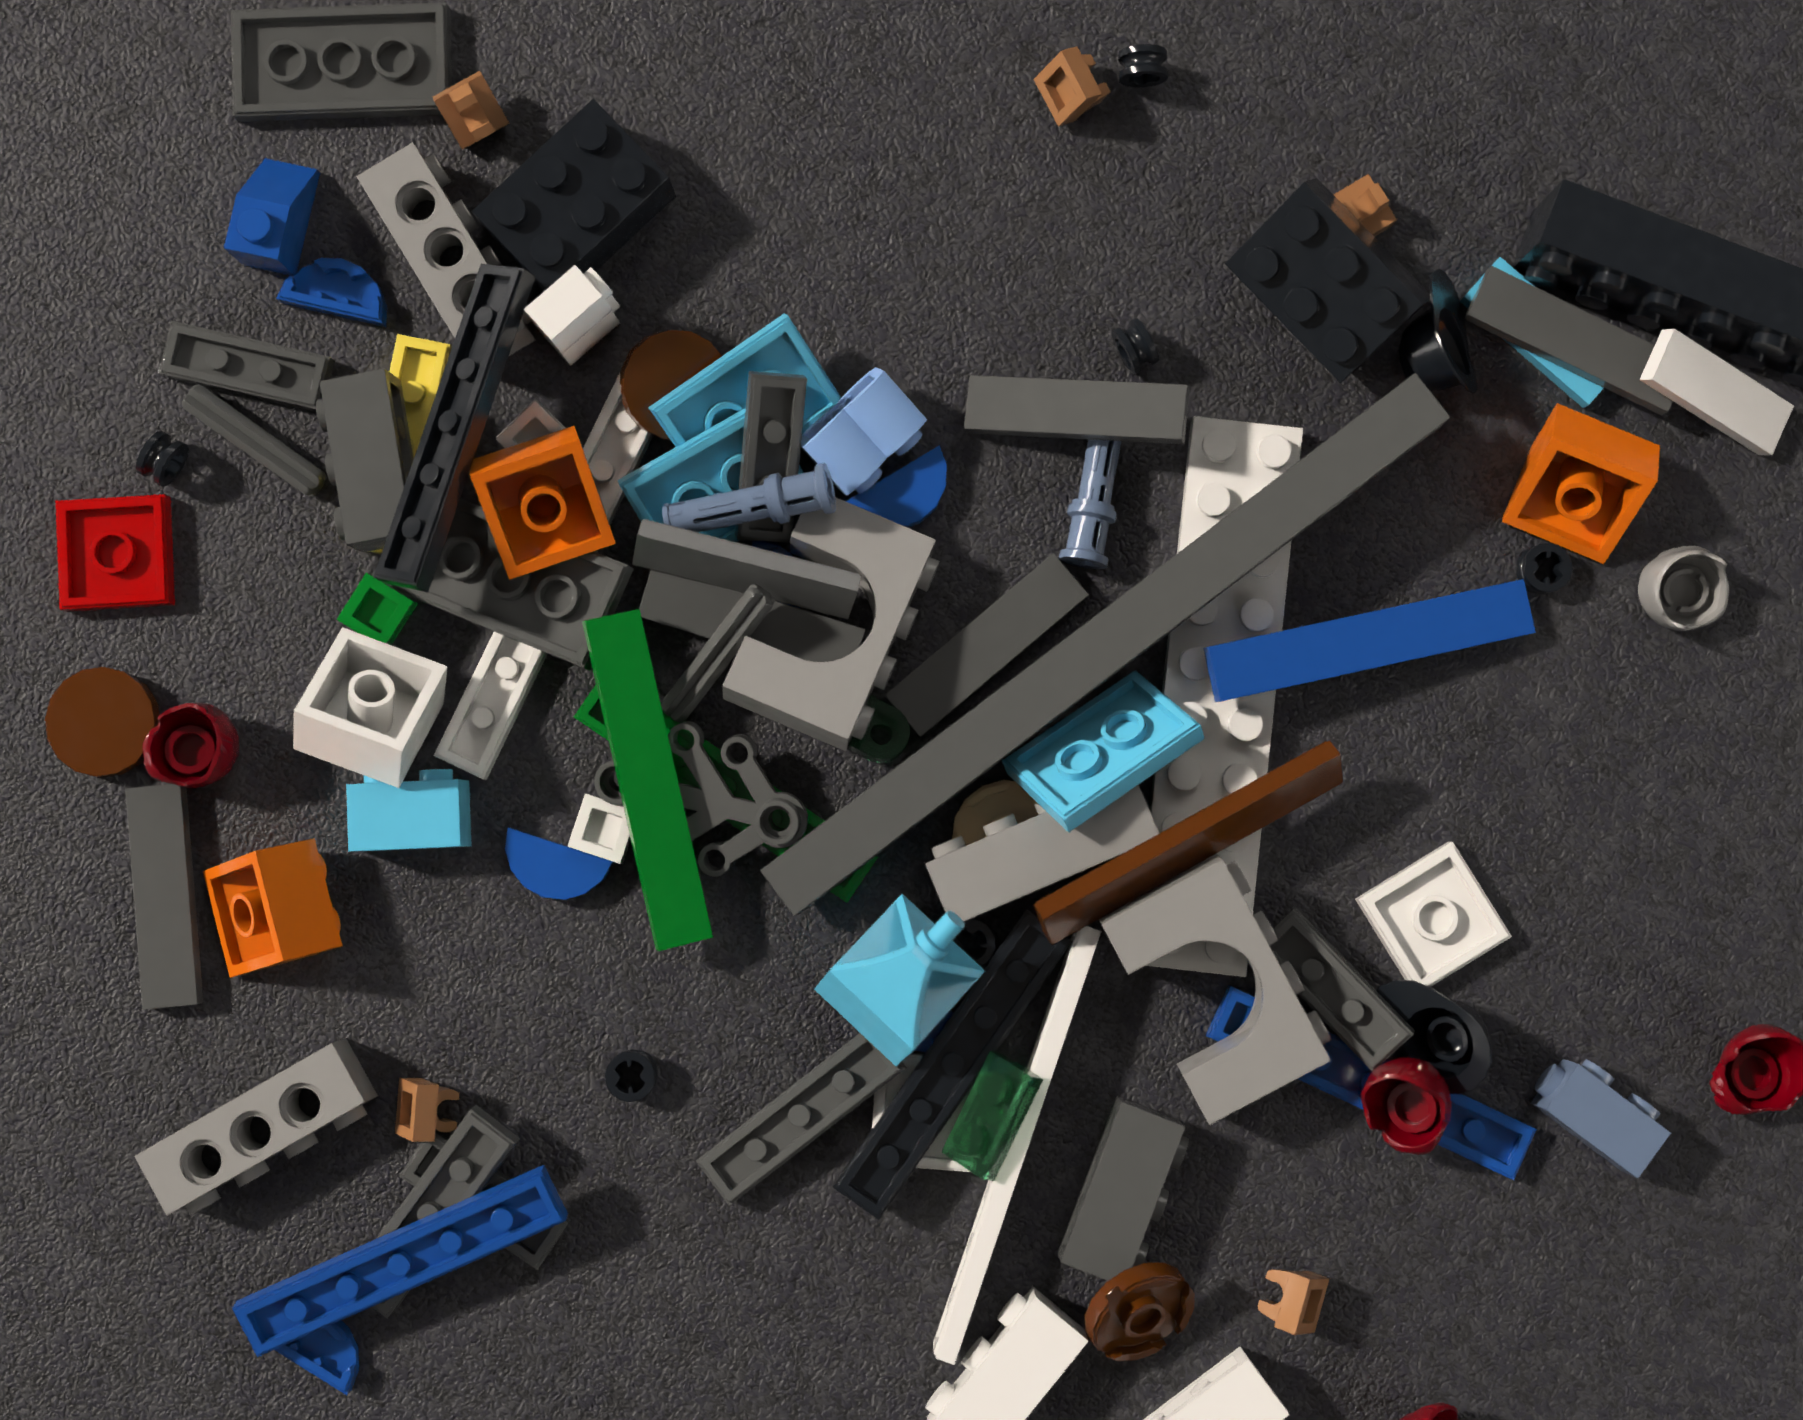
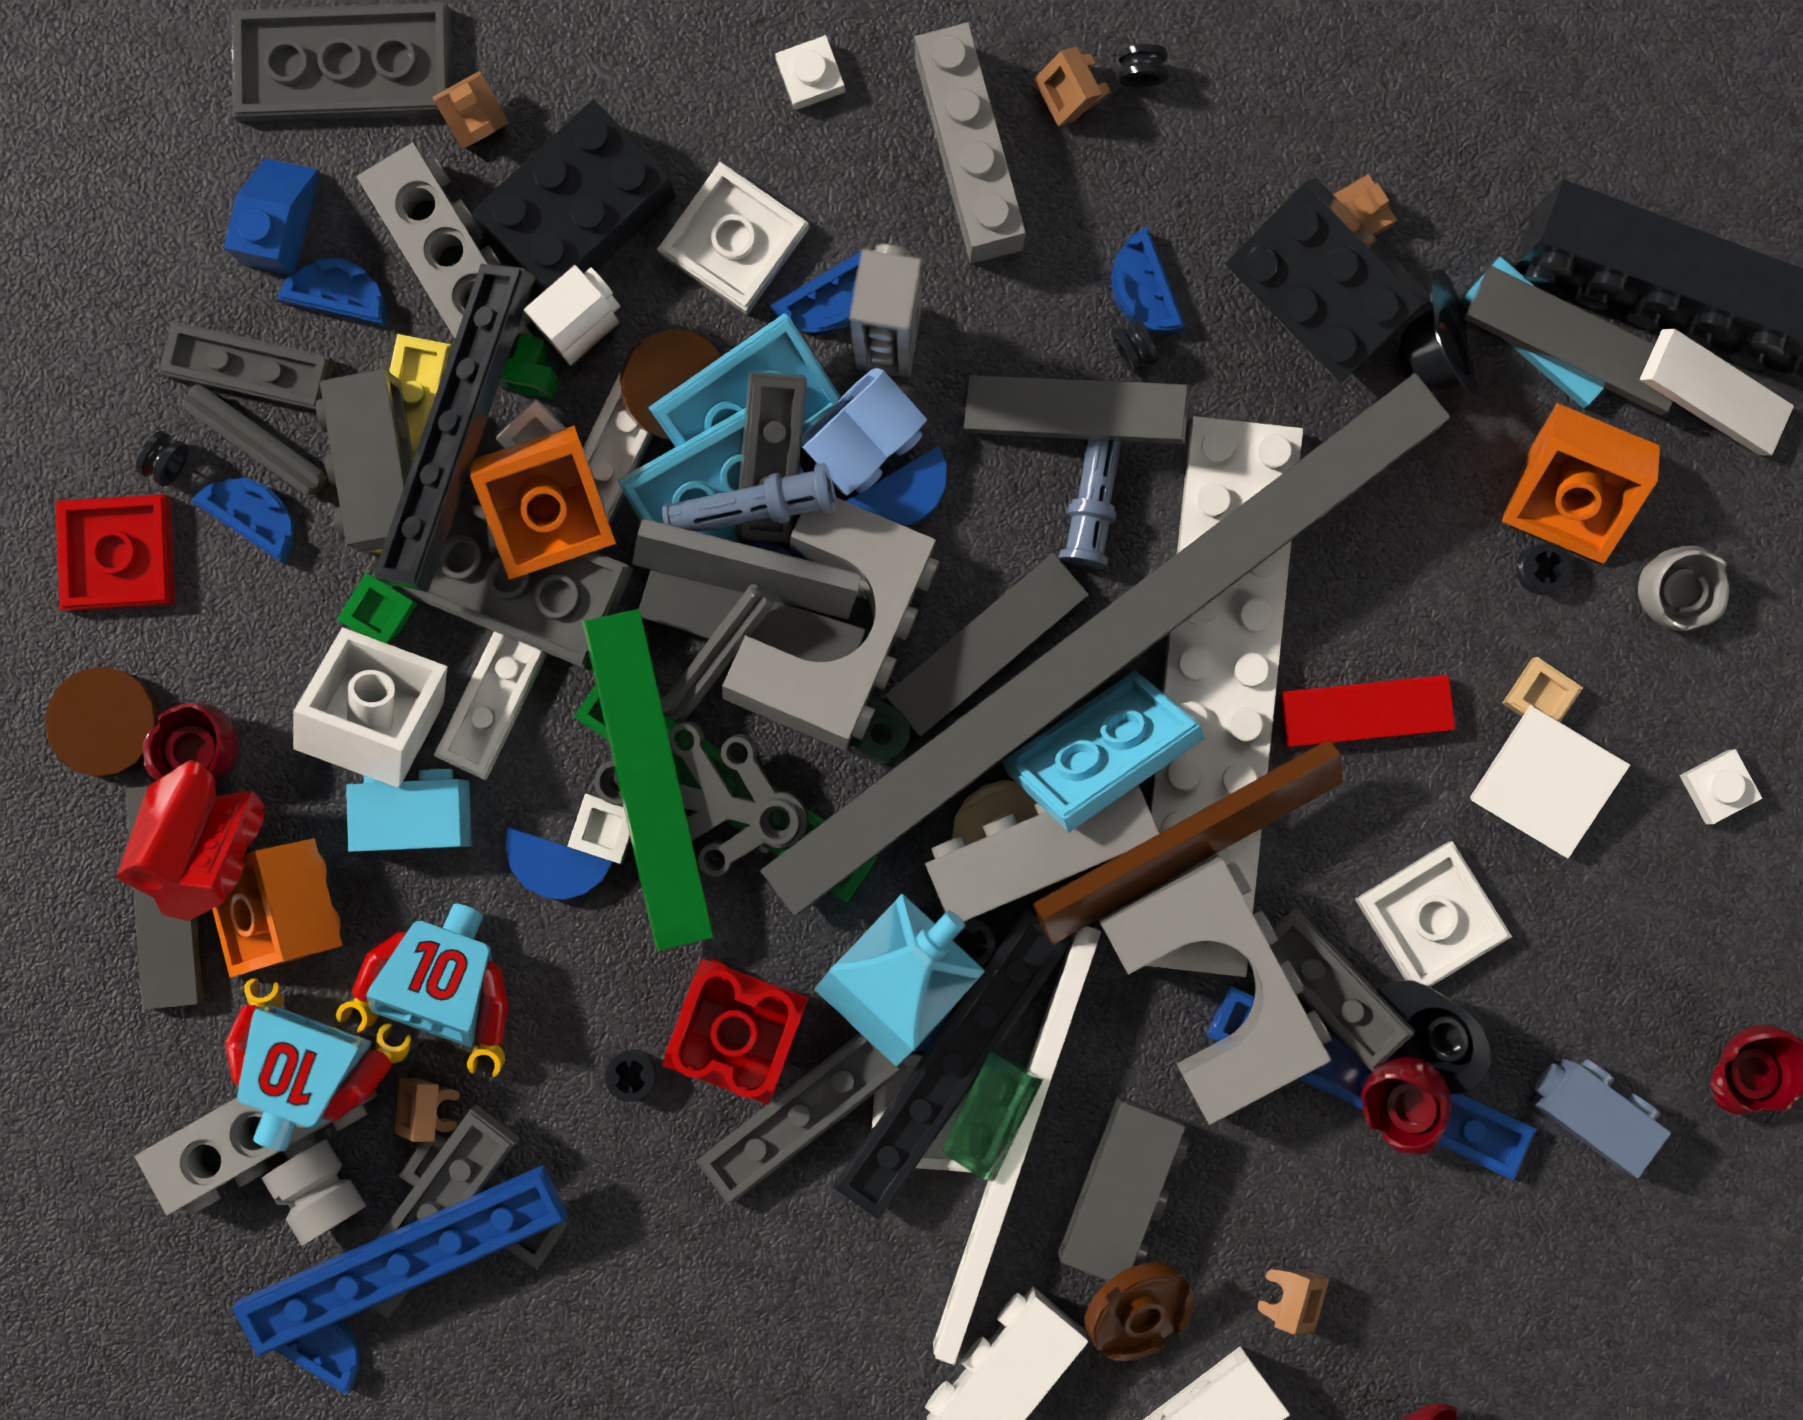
blue tile [1203,579,1536,703] -> none
none -> red piece [117,760,265,921]
none -> blue tile [190,478,294,564]
none -> torso [225,978,411,1151]
none -> light grey wheel [262,1139,366,1246]
none -> torso [336,904,508,1078]
none -> green tile [499,334,559,400]
none -> white tile [657,162,810,315]
none -> red piece [662,957,808,1105]
none -> blue tile [770,251,862,335]
none -> white plate [775,35,845,111]
none -> light grey brick [850,245,921,378]
none -> light grey brick [915,22,1026,264]
none -> blue tile [1110,226,1186,335]
none -> red tile [1280,675,1455,747]
none -> white tile [1470,705,1630,858]
none -> tan tile [1502,657,1583,722]
none -> white plate [1679,749,1762,824]

